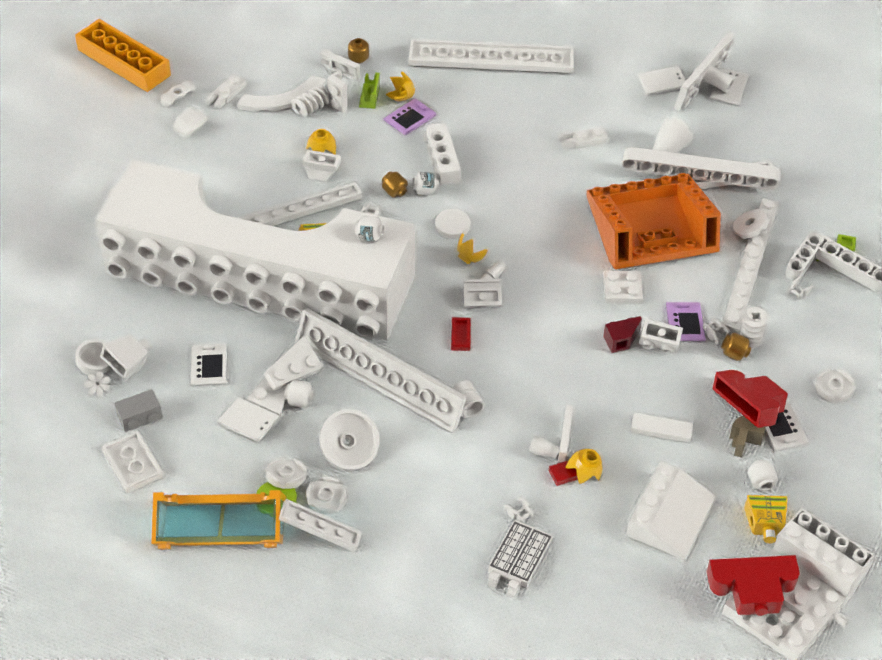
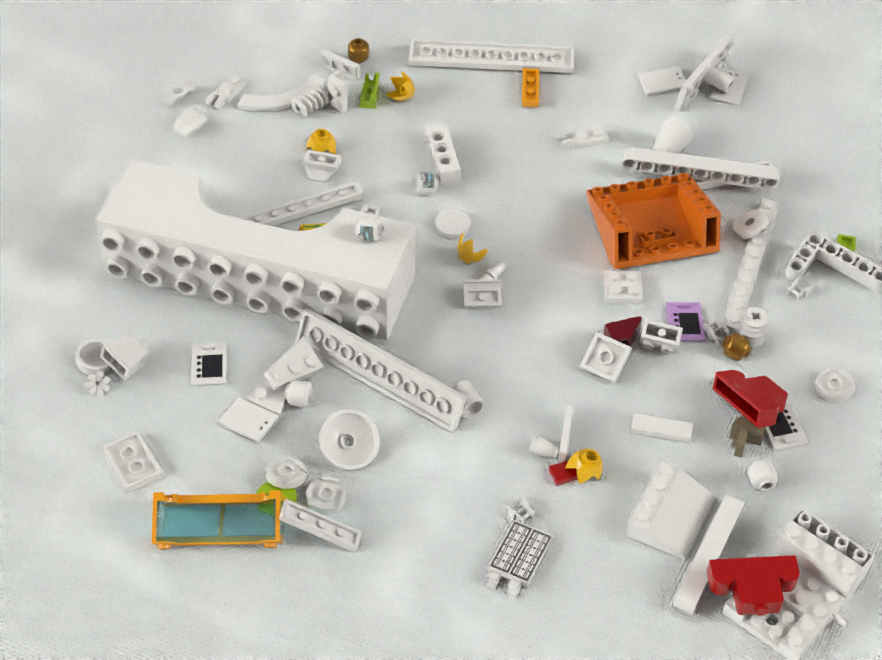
light orange brick [75,19,171,92] -> none
light grey brick [114,389,163,432] -> none
pearl gold head [382,171,408,198] -> none
lavender container [383,98,436,136] -> none
red tile [451,317,471,351] -> none
yellow torso [744,495,787,544] -> none
none -> light orange plate [522,68,539,107]
none -> white plate [580,332,632,383]
none -> white beam [673,494,746,615]

